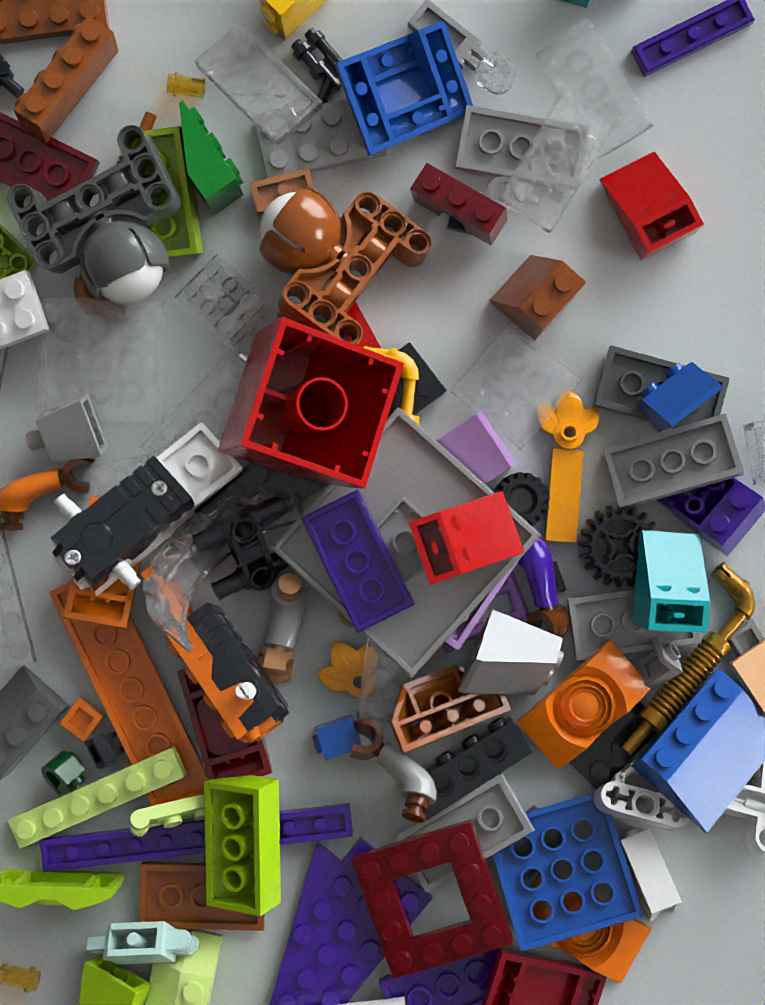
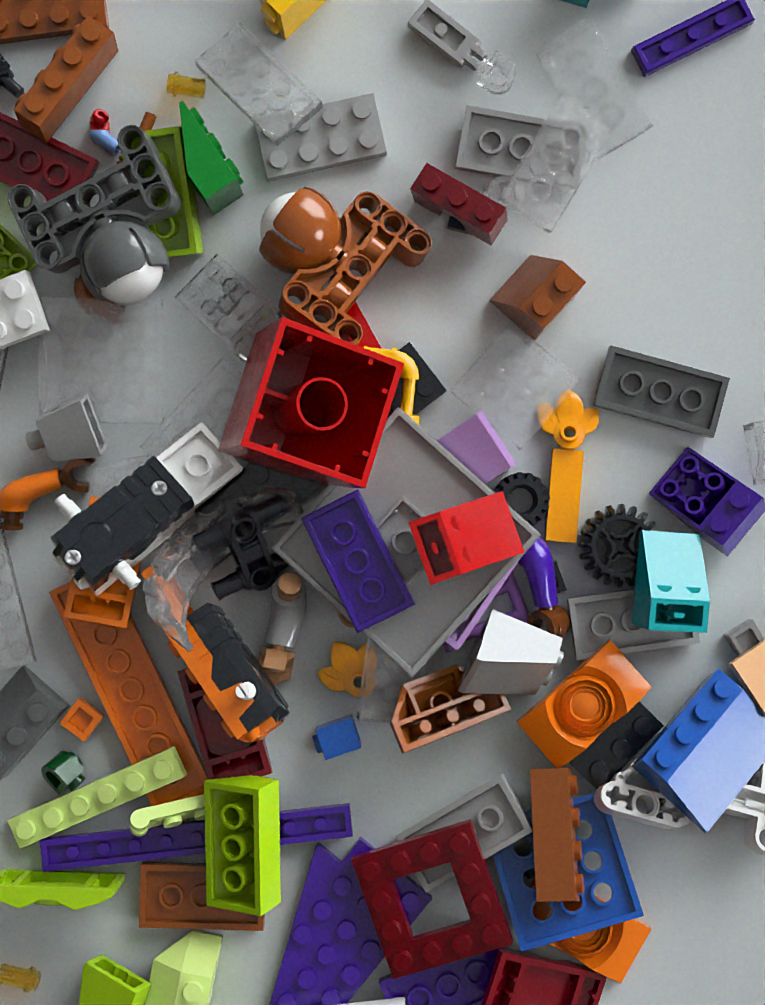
black tile [84,732,125,769] -> none
light aqua hinge [86,921,200,965] -> none
nougat plate [250,168,315,216] -> none
black piece [291,28,343,104] -> none
blue slope [335,20,473,156] -> none
piece [350,718,437,823] -> none
black brick [422,716,533,820] -> none
red slope [599,151,704,261] -> none
light grey plate [603,413,744,508] -> none
white slope [620,828,682,921] -> none
pearl gold piece [621,562,755,756] -> none
blue slope [636,362,723,433] -> none
light grey bracket [638,636,683,691] -> none
none -> arm [89,109,120,156]
none -> dark orange brick [530,768,584,902]

